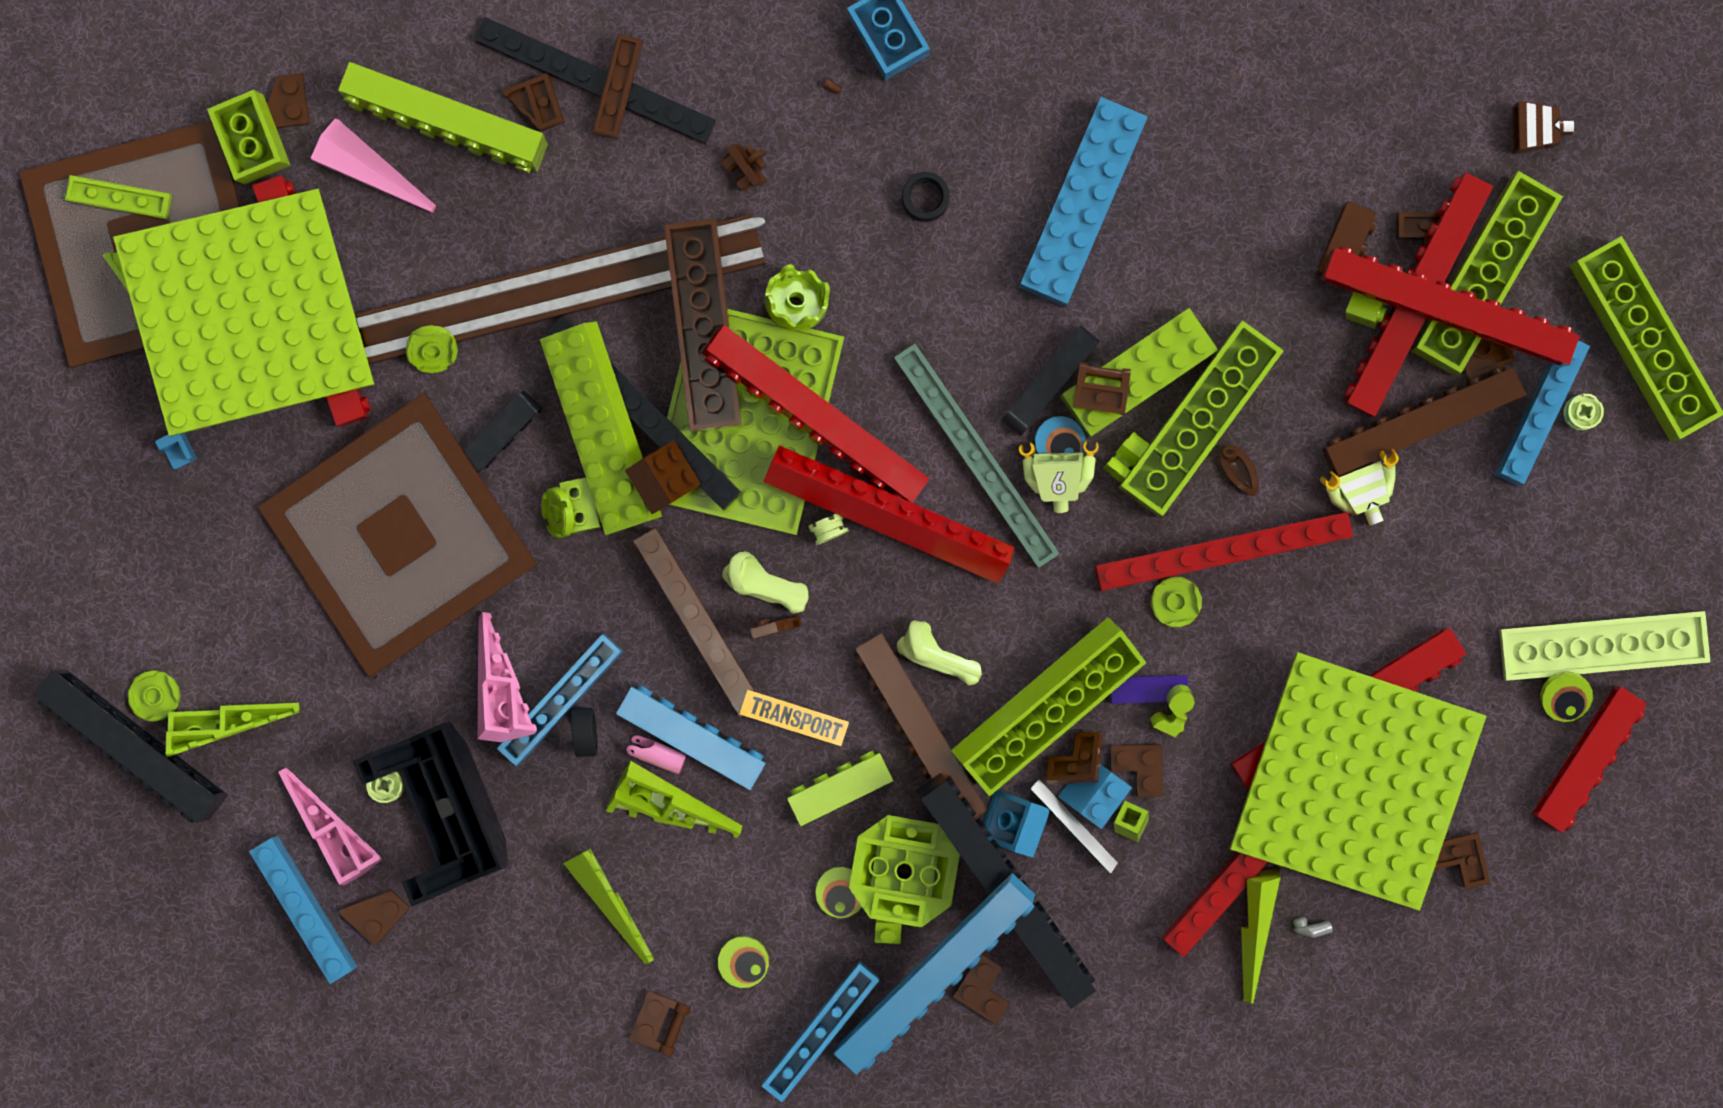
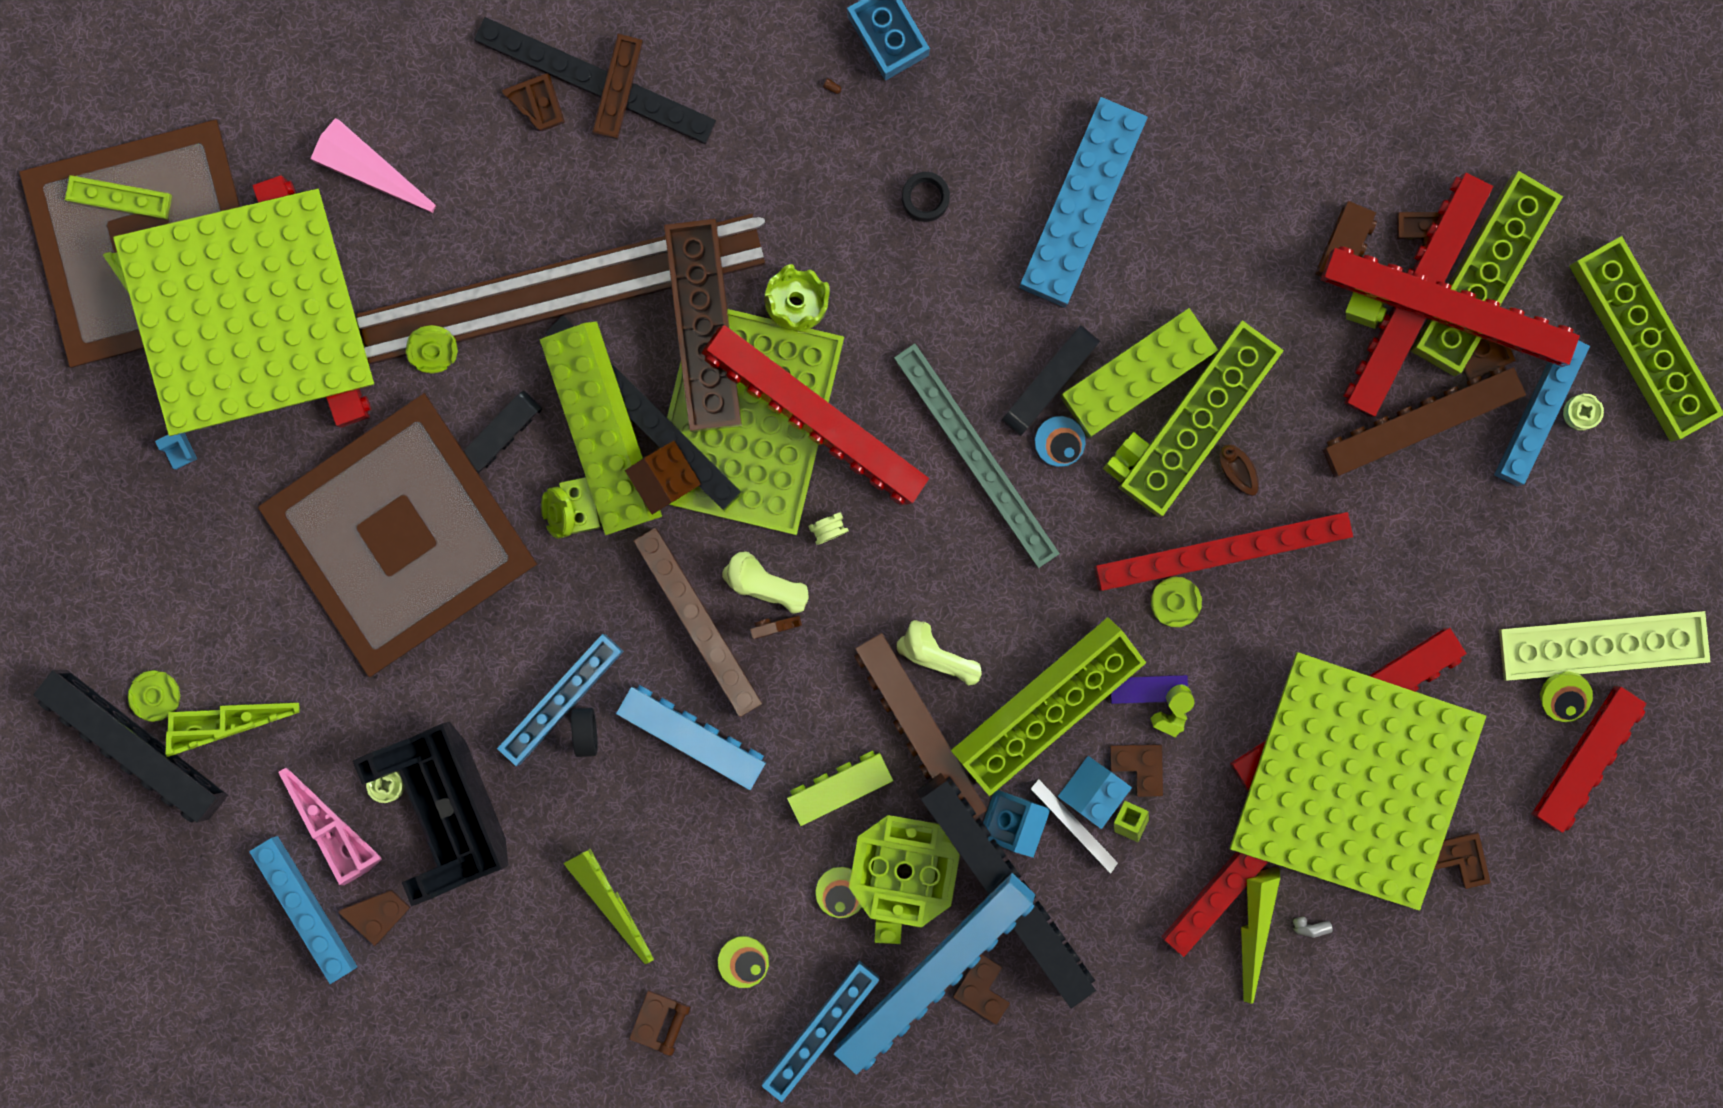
lime brick [207,90,291,185] -> none
reddish brown wing [267,73,310,129] -> none
lime brick [338,62,548,174] -> none
bright pink wedge [477,612,537,742] -> none
lime wedge [605,761,742,838] -> none
bright pink piece [626,735,687,775] -> none
reddish brown hips [721,144,767,191] -> none
yellow sticker [740,690,849,746] -> none
red brick [763,445,1015,584] -> none
yellowish green torso [1019,440,1099,513] -> none
reddish brown plate [1046,731,1103,785] -> none
reddish brown plate [1073,362,1131,415] -> none
torso [1320,449,1399,526] -> none
reddish brown torso [1513,101,1574,154] -> none

